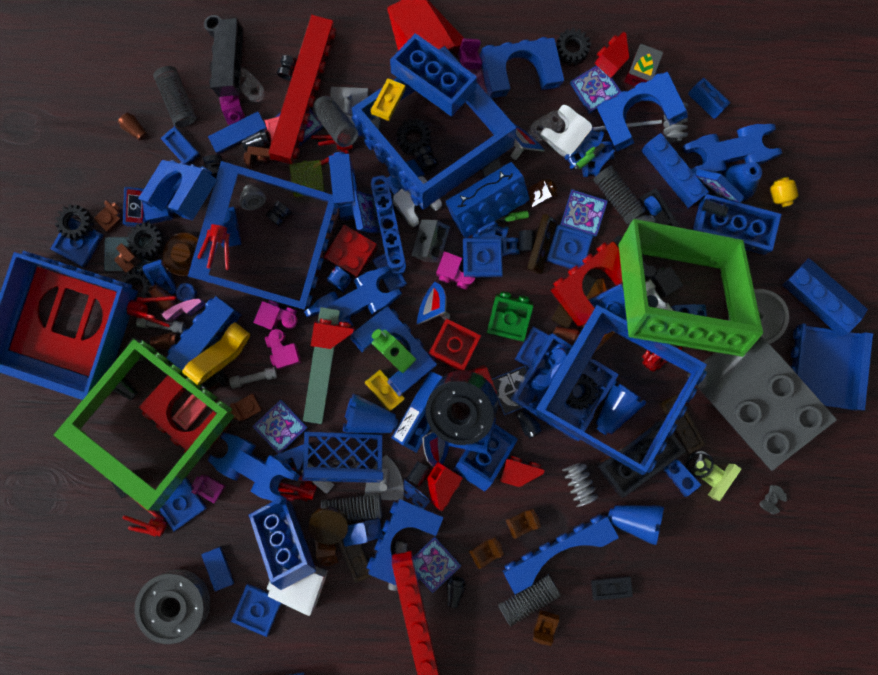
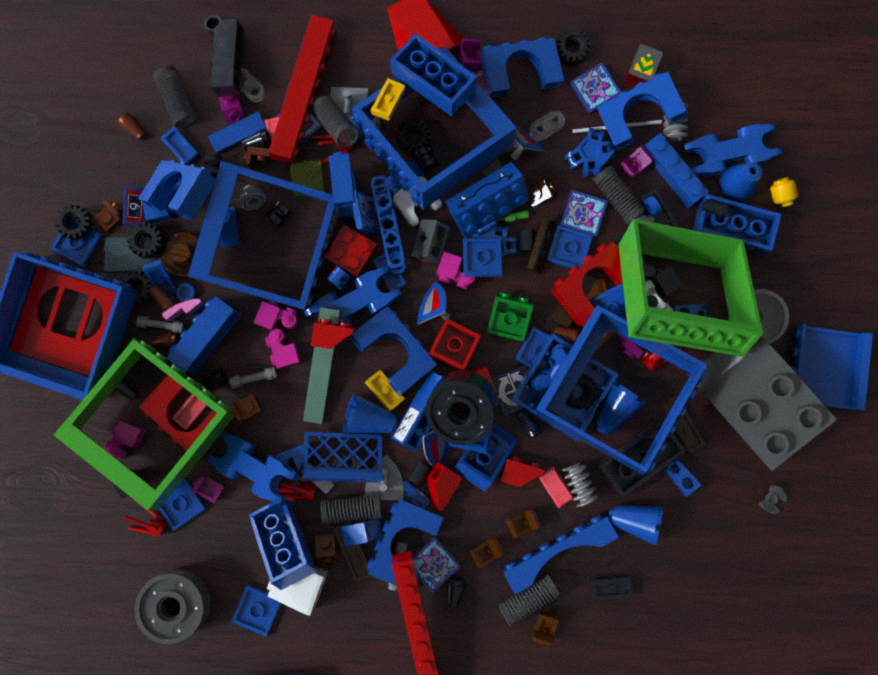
copper bracket [114,243,141,272] -> none
red plant [127,296,176,328] -> none
yellow beam [182,322,251,385] -> none
red plant [197,224,230,270] -> none
blue tile [201,547,234,591] -> none
tile [253,400,308,454] -> none
black wheel [276,55,297,81] -> none
dark brown tile [309,507,349,544] -> none
bright green torso [372,329,416,373] -> none
white piece [540,105,592,157] -> none
bright green piece [574,143,605,170] -> none
red slope [595,32,629,78] -> none
yellowish green piece [686,451,741,501] -> none
blue slope [688,78,730,119] -> none
blue tile [695,169,744,203] -> none
blue slope [782,258,868,337] -> none
none -> dark pink brick [104,421,146,460]
none -> coral tile [538,466,575,509]
none -> magenta bracket [618,335,644,359]
none -> magenta bracket [620,145,655,177]

